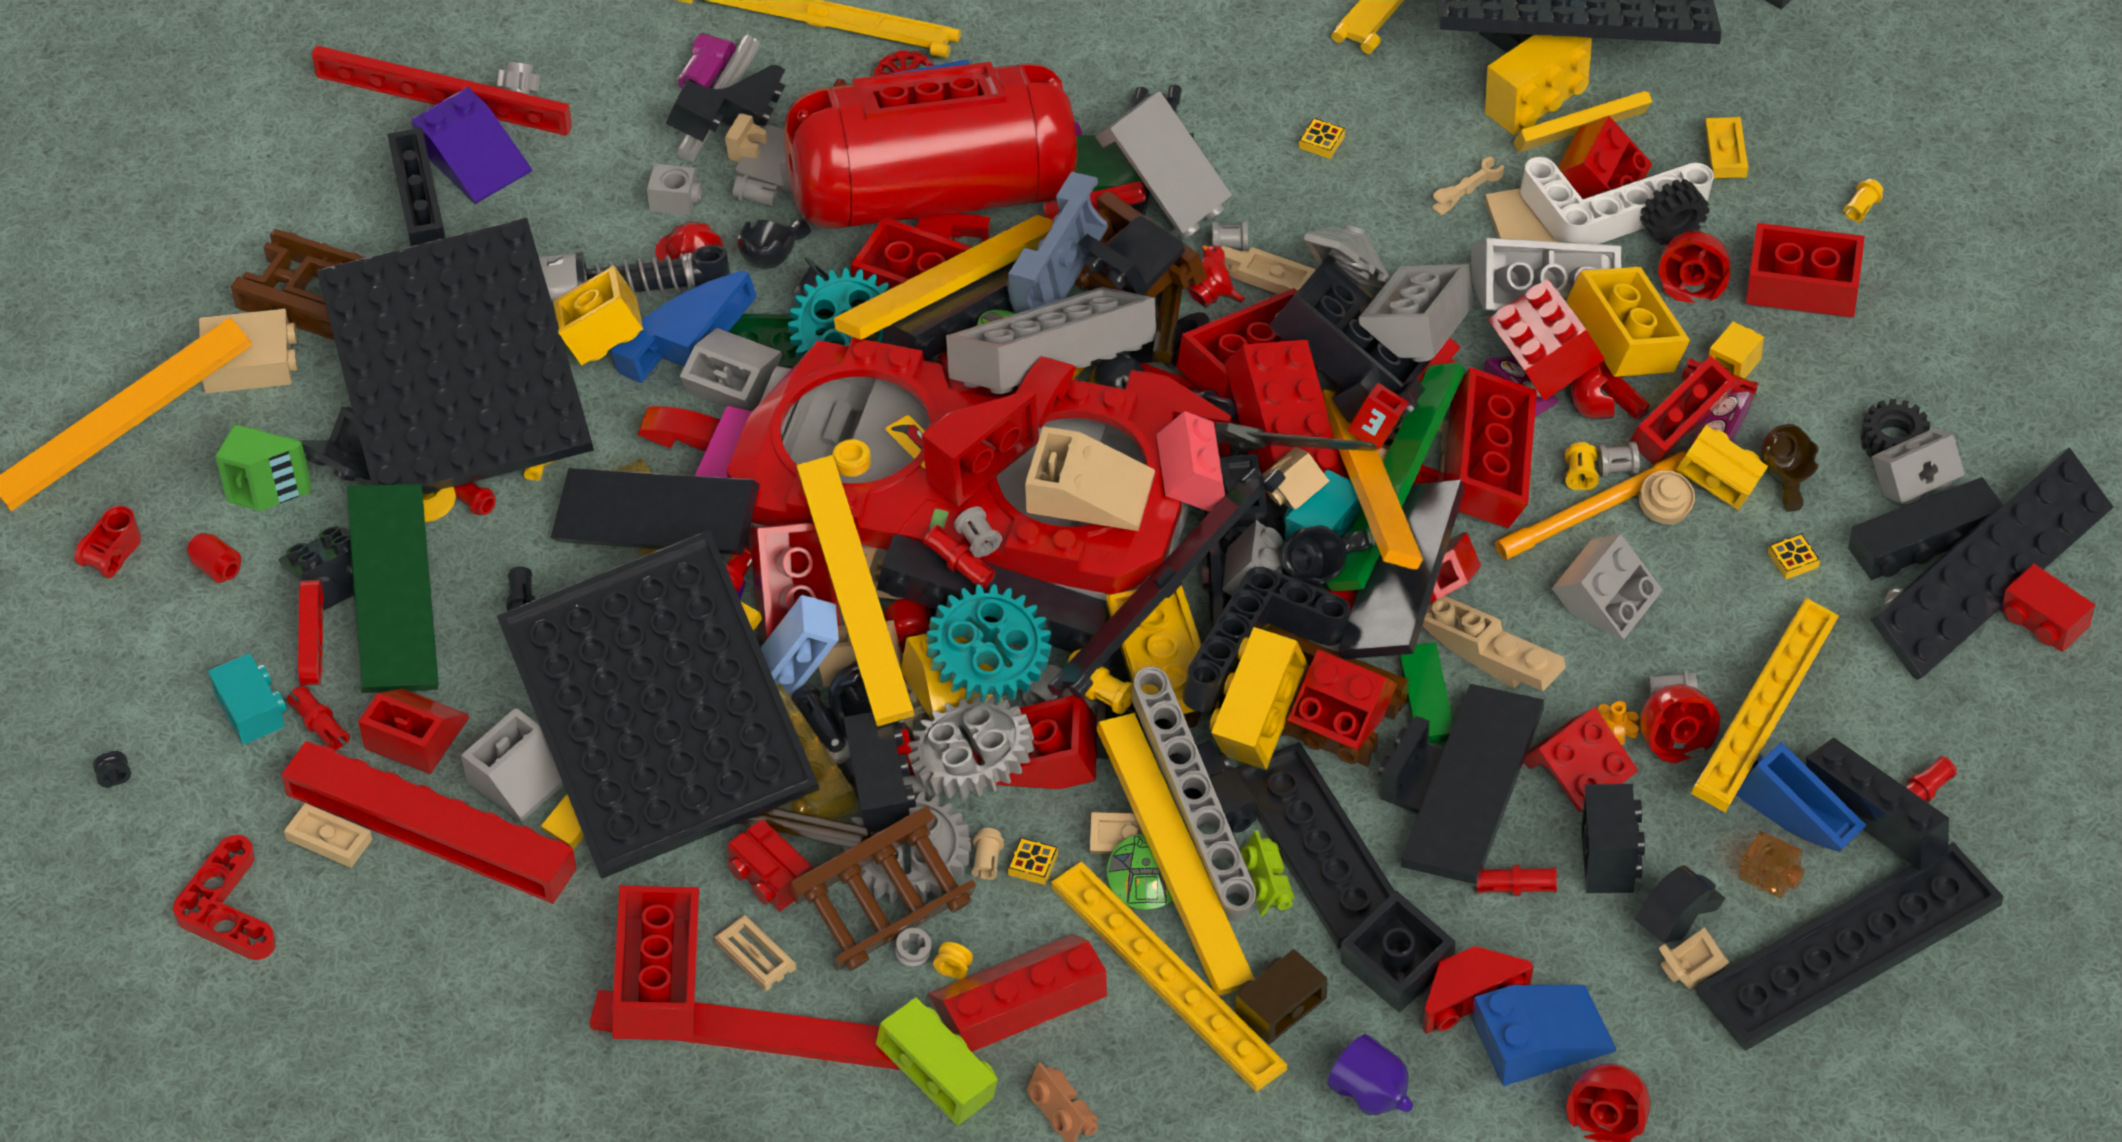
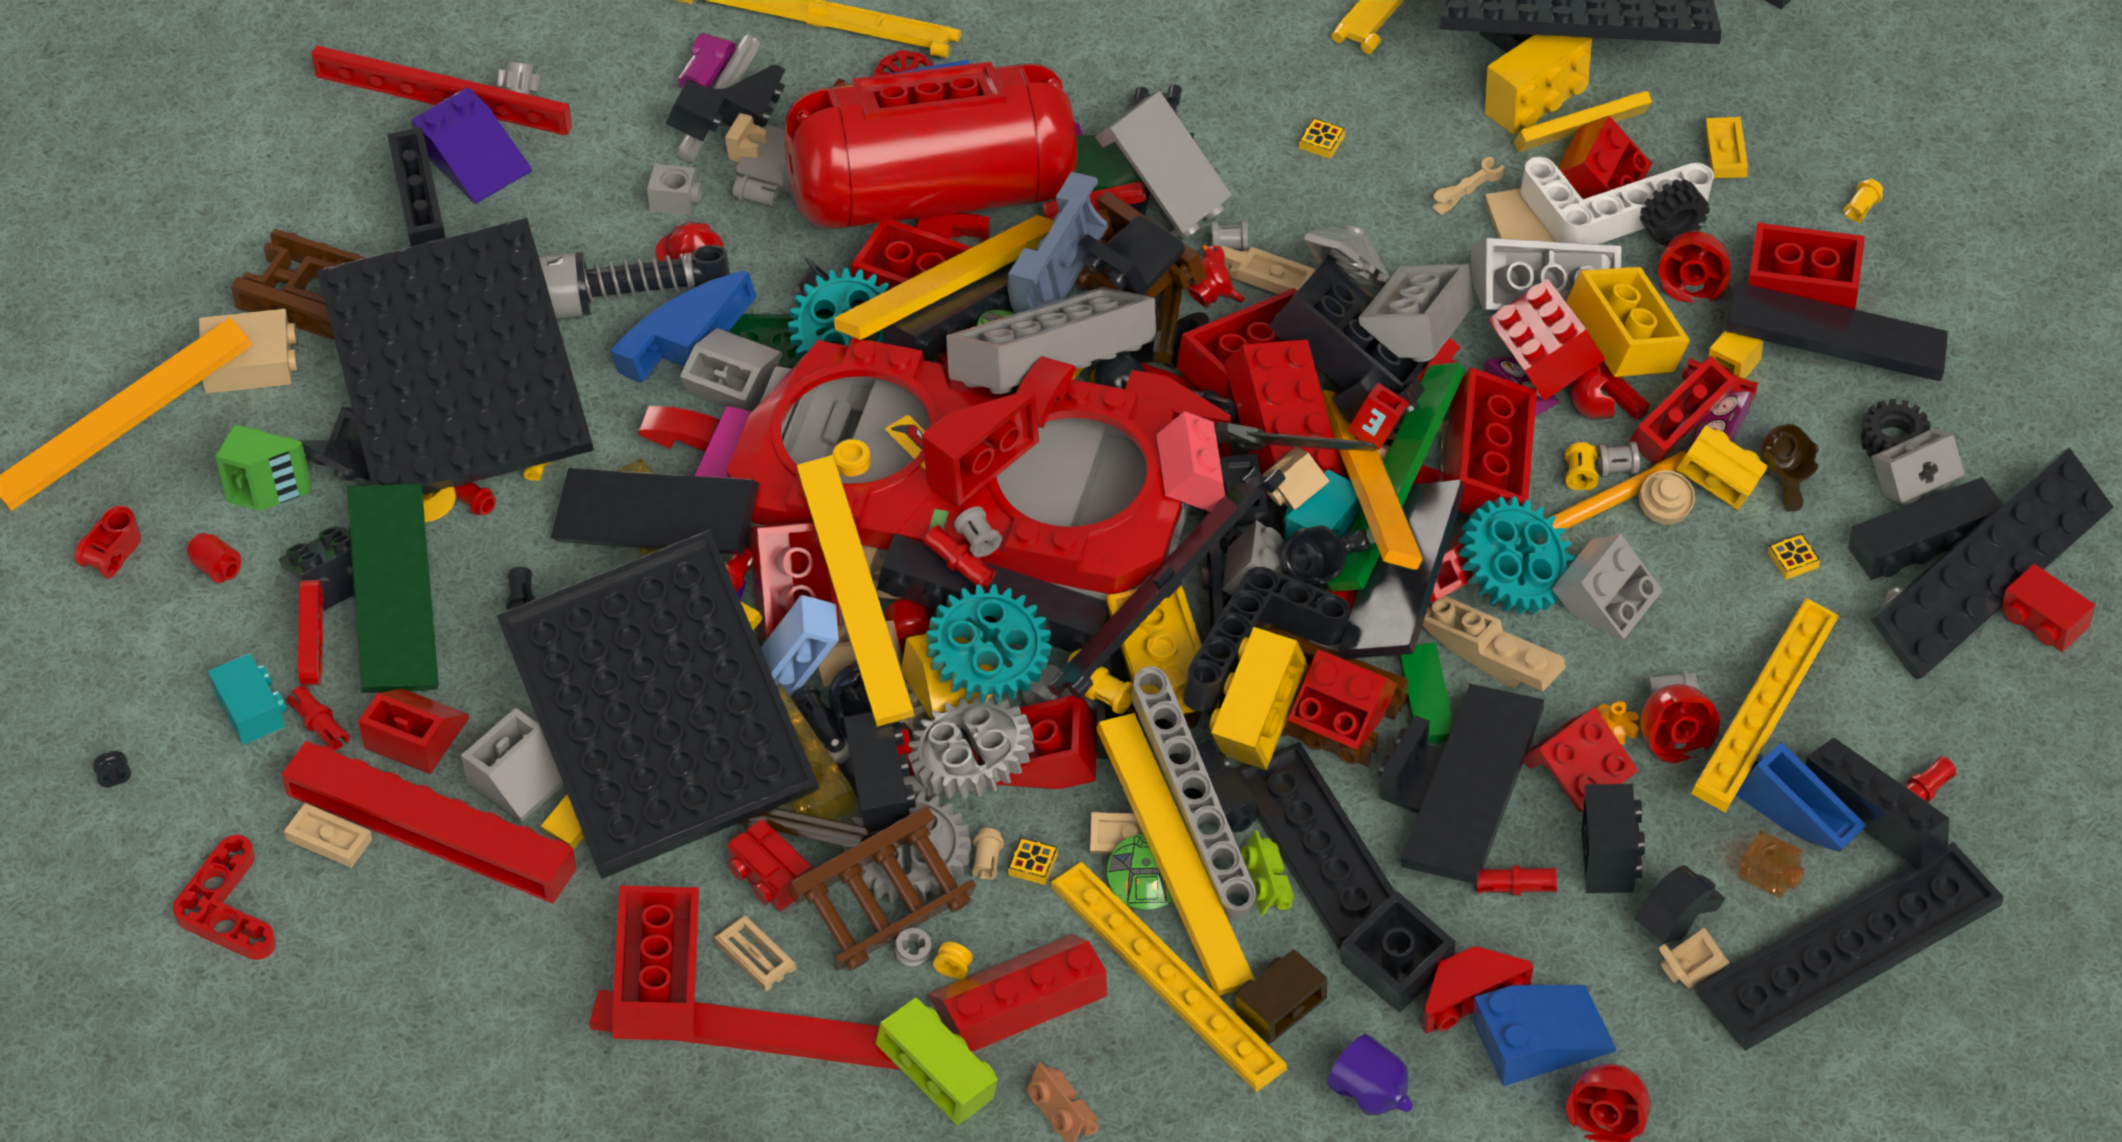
yellow brick [553,265,643,366] -> none
black hair [737,219,811,269] -> none
tan slope [1025,426,1155,531] -> none
none -> teal gear [1458,496,1575,615]
none -> black tile [1726,282,1948,381]

